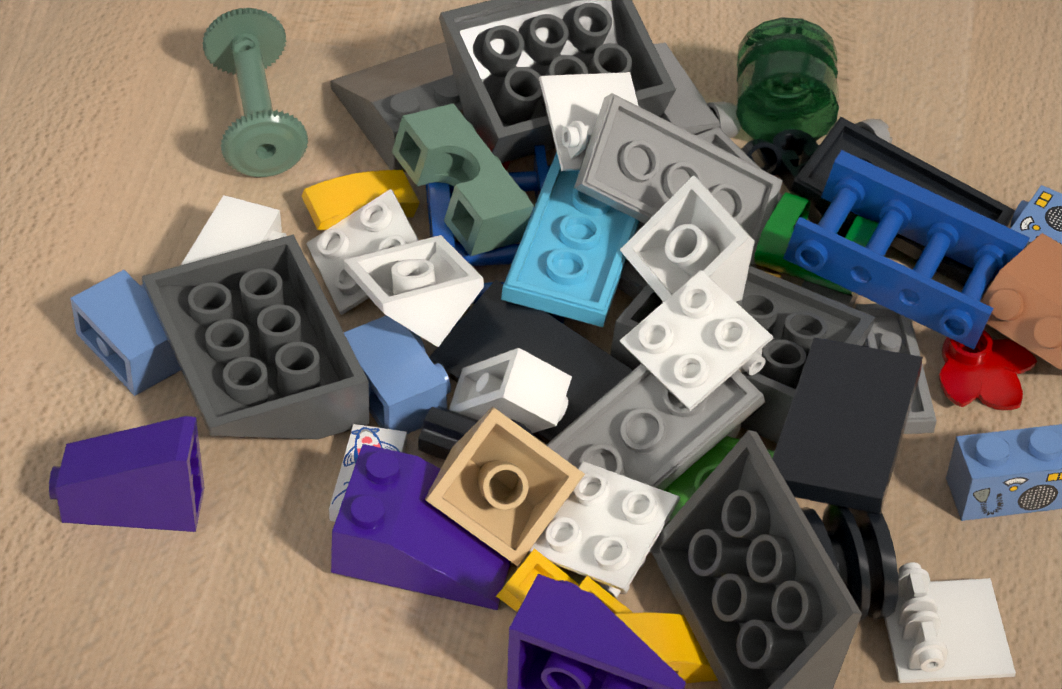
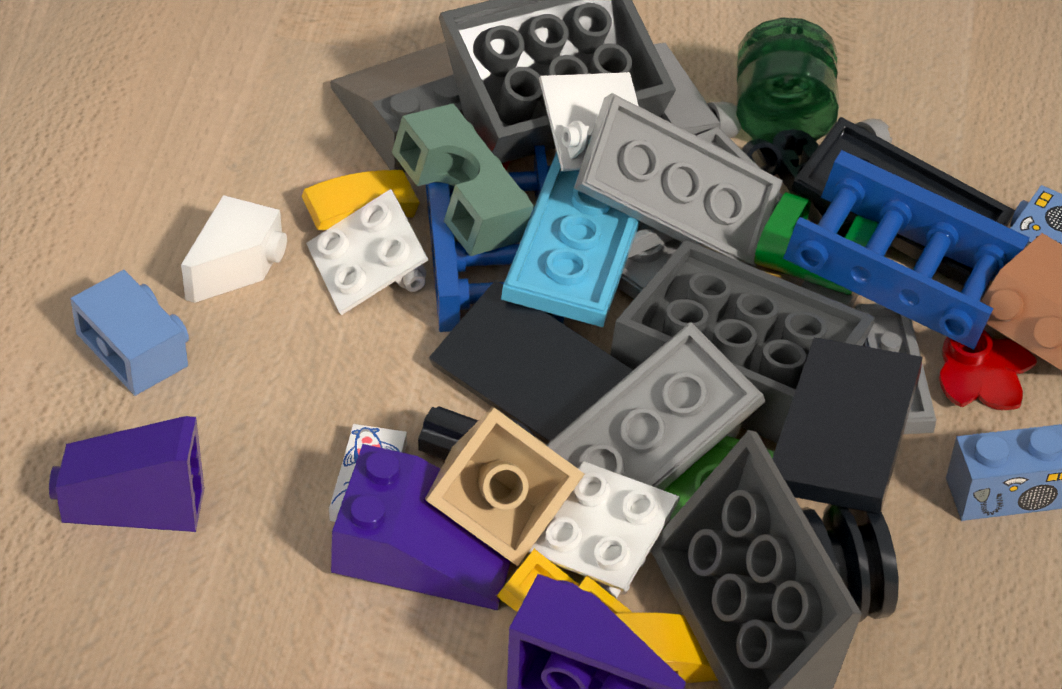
dark grey slope [142,234,369,439] -> none
sand green hose [202,8,308,177] -> none
white slope [344,235,484,347] -> none
medium blue brick [344,315,451,434] -> none
white slope [449,348,572,433] -> none
white hinge [619,270,774,411] -> none
white slope [620,175,755,302] -> none
white hinge [884,562,1016,683] -> none

